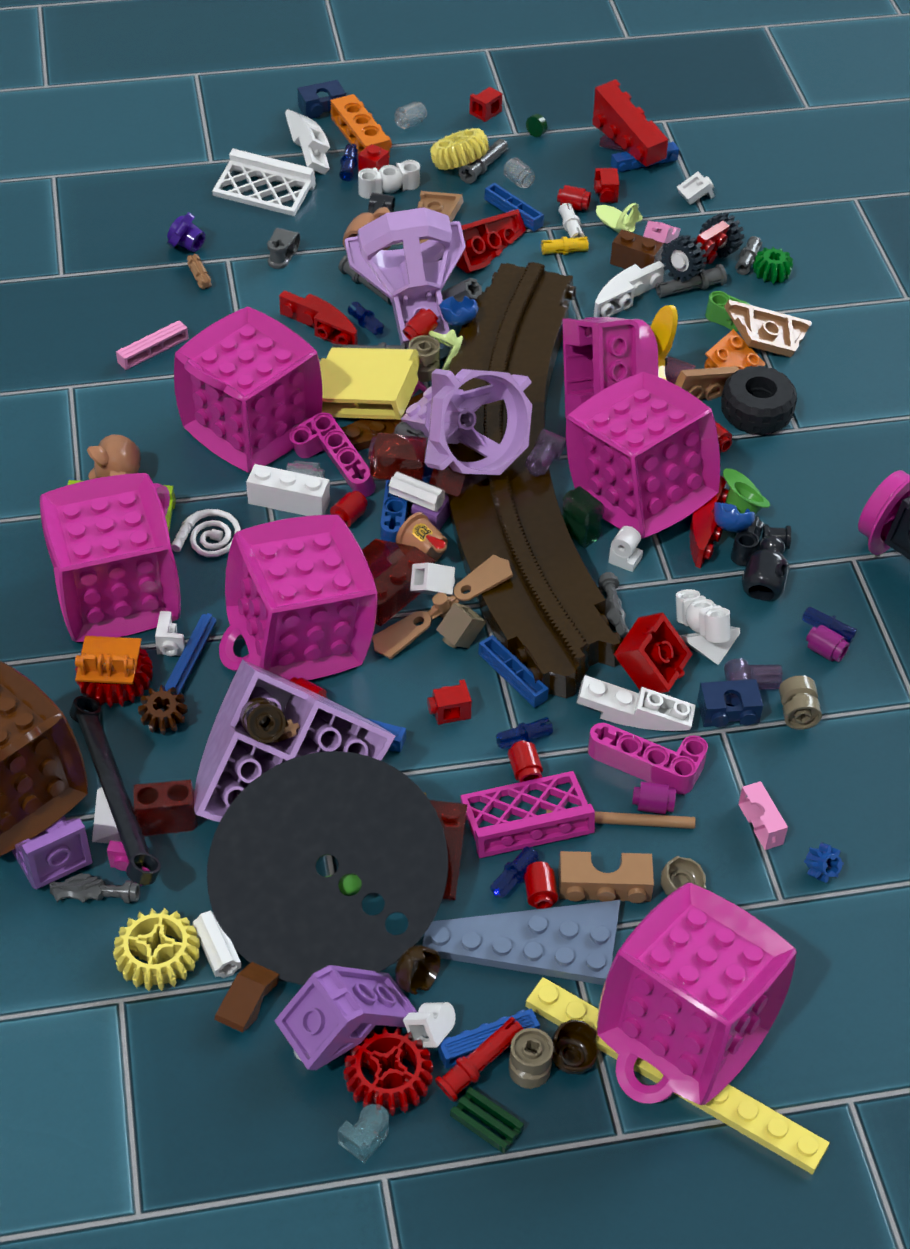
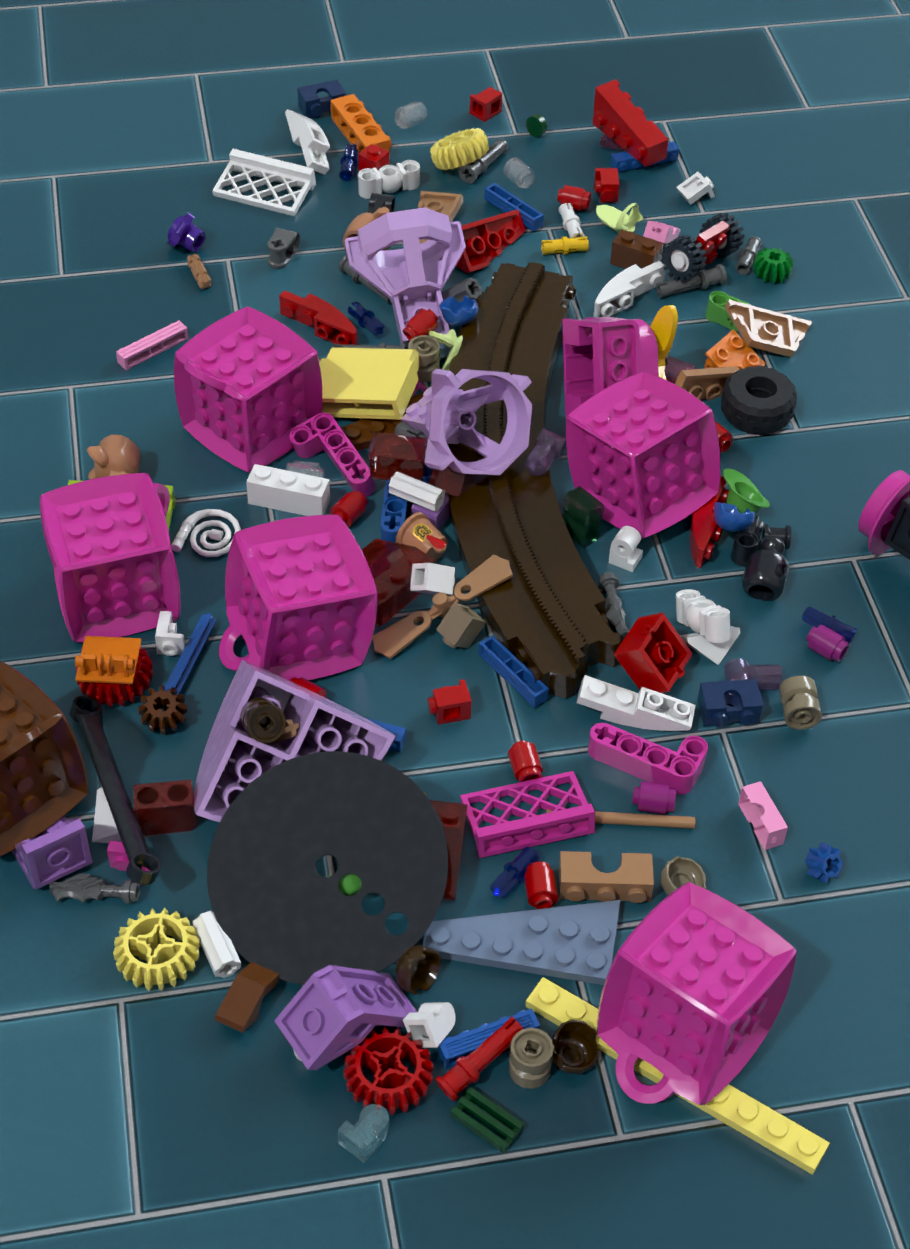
clear blue axle [496,717,553,749] -> none

